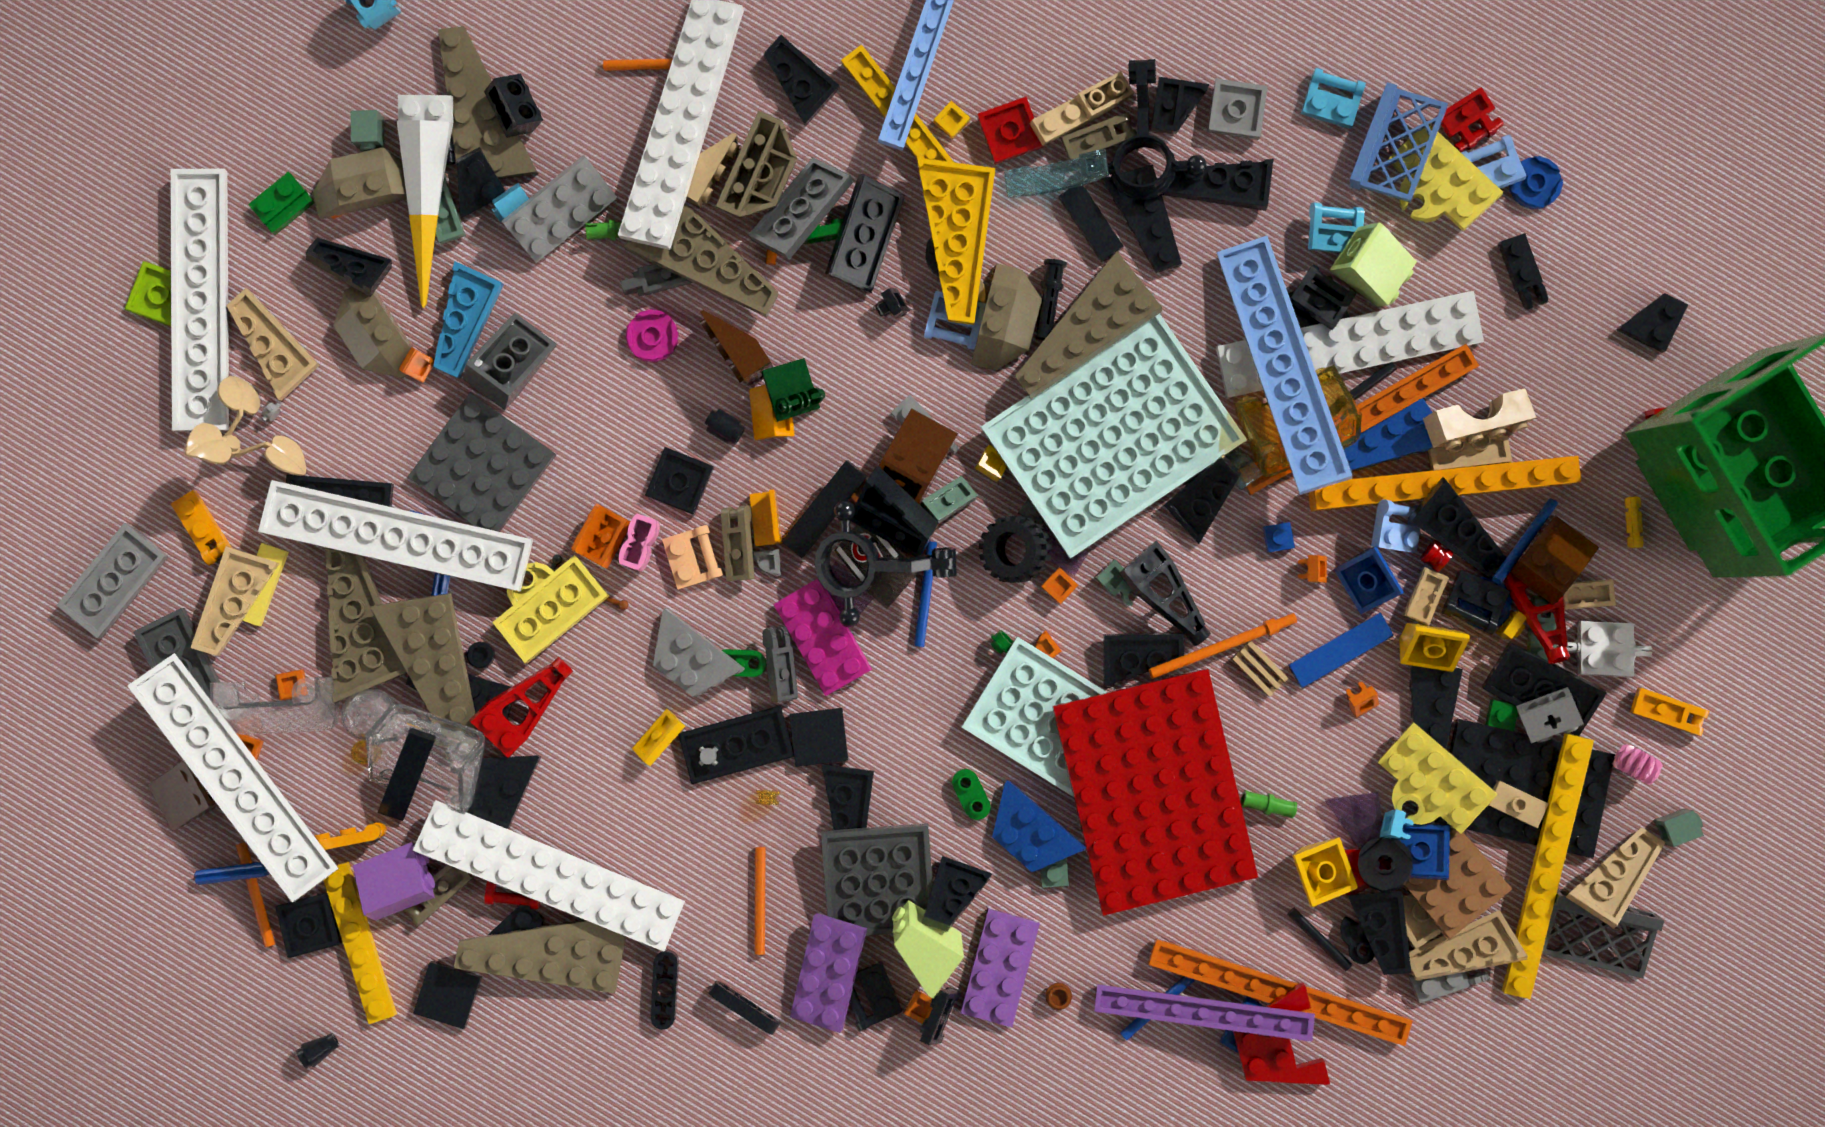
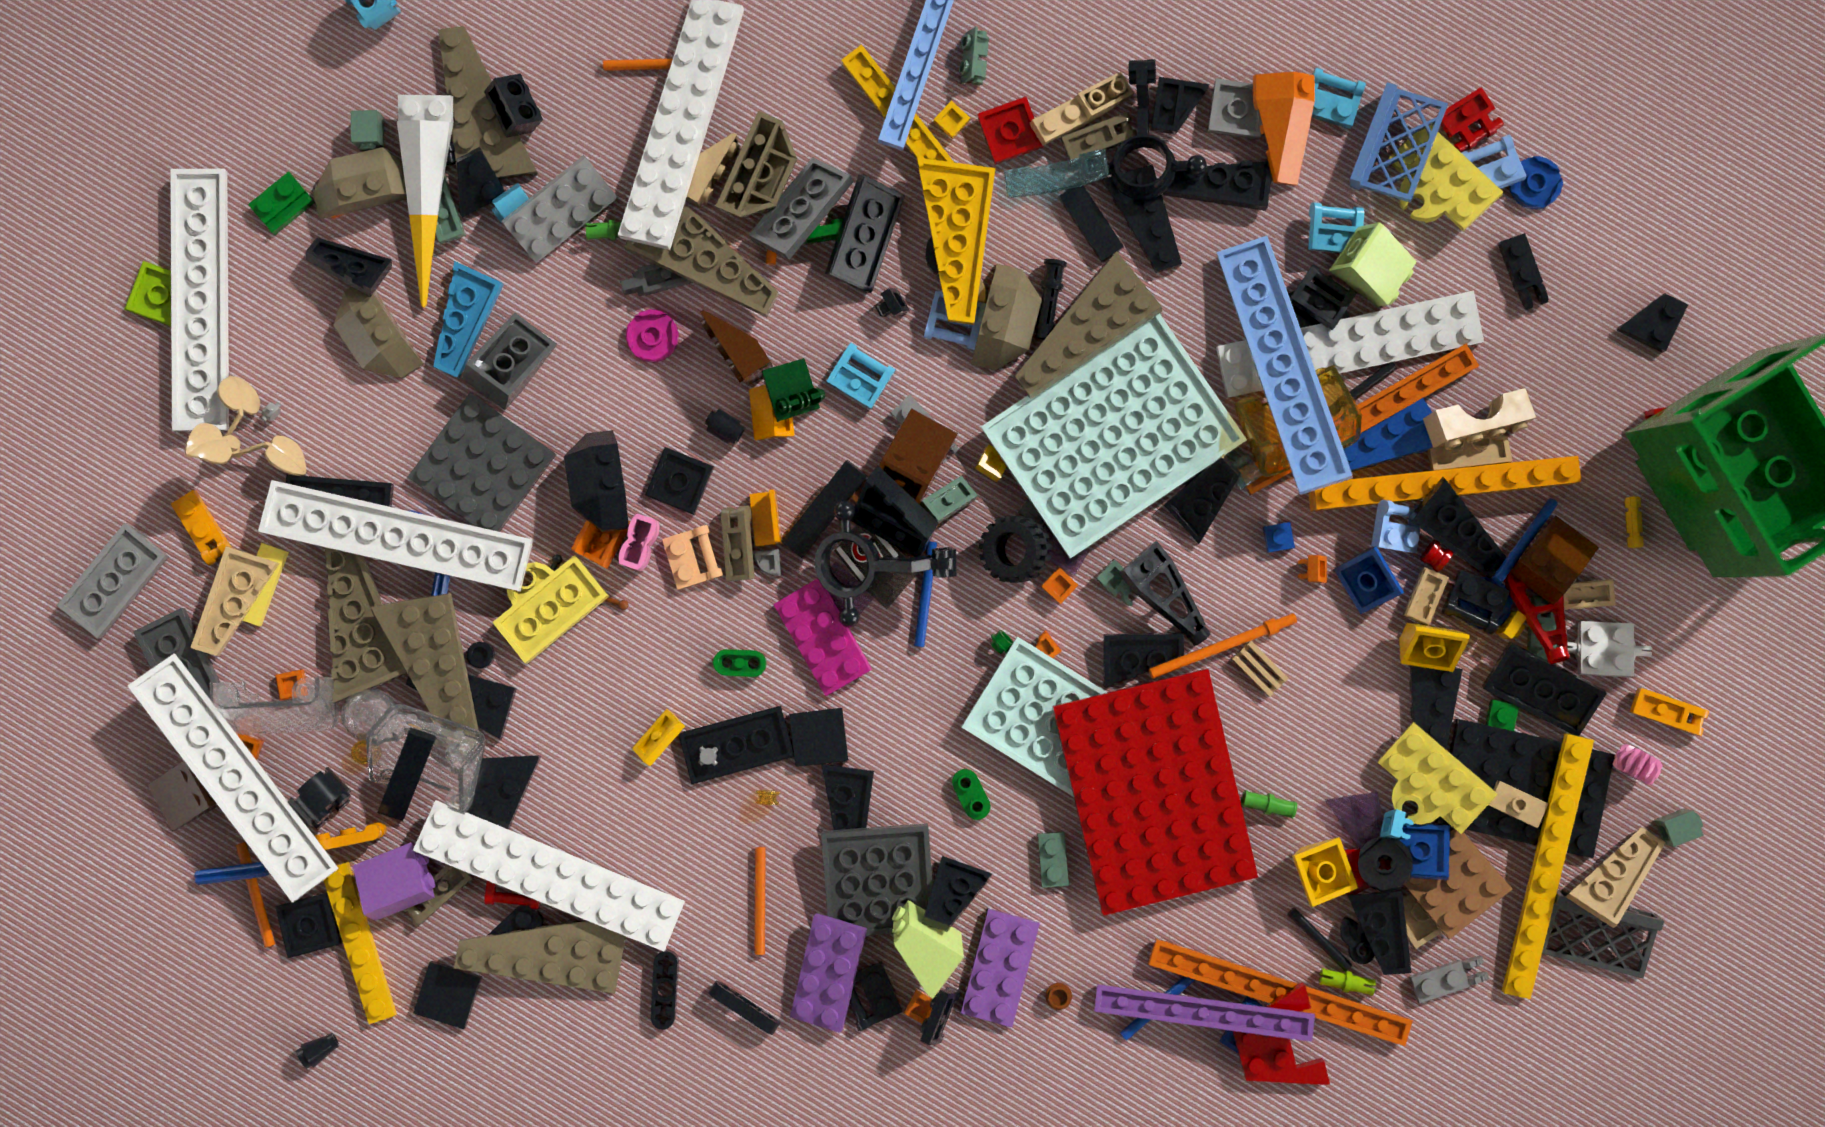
tan wing [226,288,320,401] -> none
orange tile [398,347,435,383] -> none
red plate [469,656,574,758] -> none
light grey wing [653,608,745,697] -> none
dark grey hinge [762,626,798,703] -> none
black wing [763,34,840,127] -> none
blue wing [992,780,1086,872] -> none
blue tile [1288,613,1394,688] -> none
orange tile [1346,681,1379,718] -> none
tan wing [1409,910,1528,981] -> none
light grey brick [1516,687,1584,743] -> none
none -> black brick [288,767,351,830]
none -> black wedge [564,430,629,532]
none -> medium azure plate [826,342,896,410]
none -> sand green hinge [959,26,989,85]
none -> orange wedge [1253,71,1315,186]
none -> lime pin [1319,968,1376,996]

